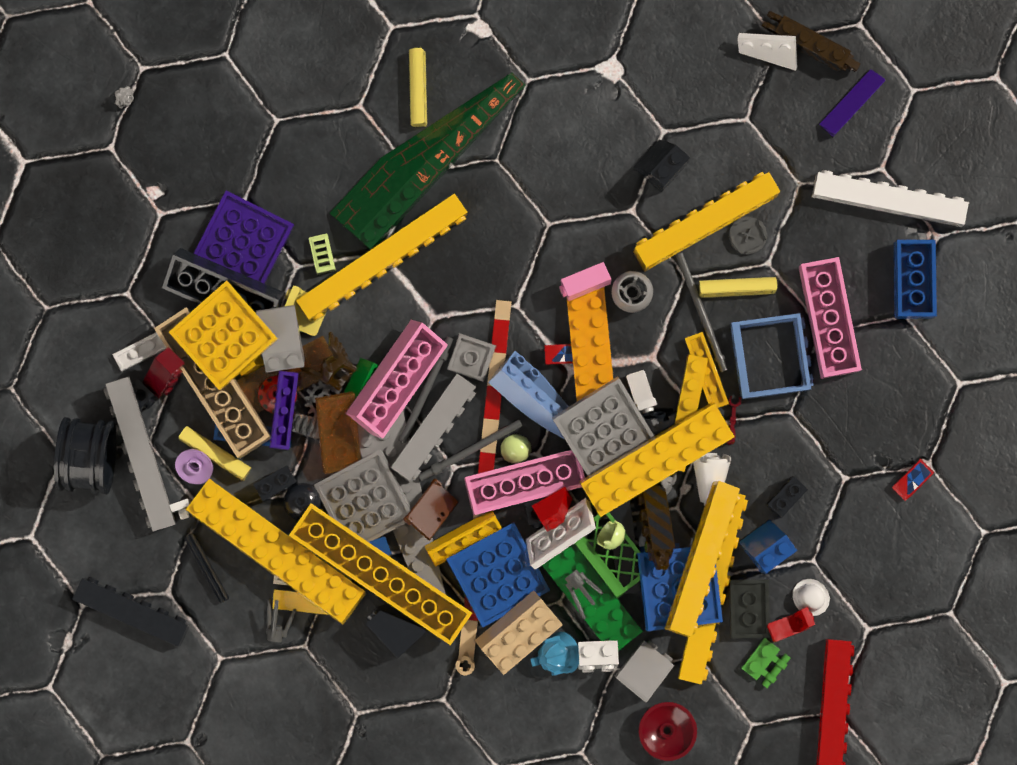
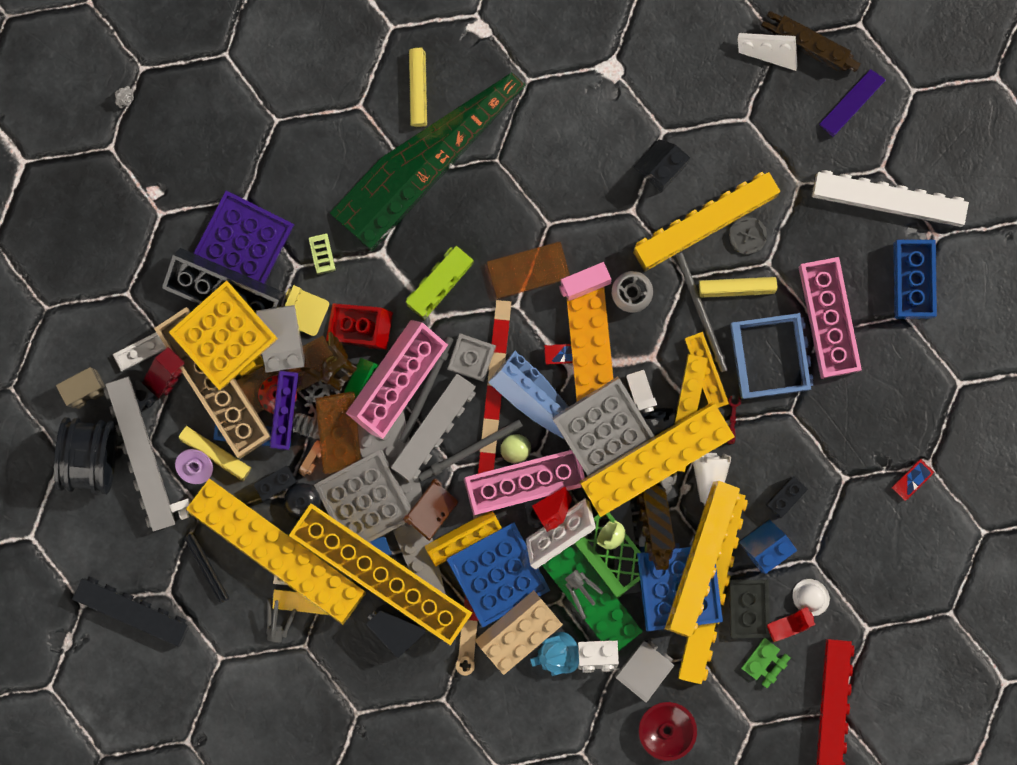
yellow brick [296,193,468,322] -> none
none -> dark tan brick [56,367,106,409]
none -> medium nougat plate [298,440,326,477]
none -> red slope [326,303,393,350]
none -> lime wedge [406,246,474,320]
none -> clear orange plate [487,241,570,299]

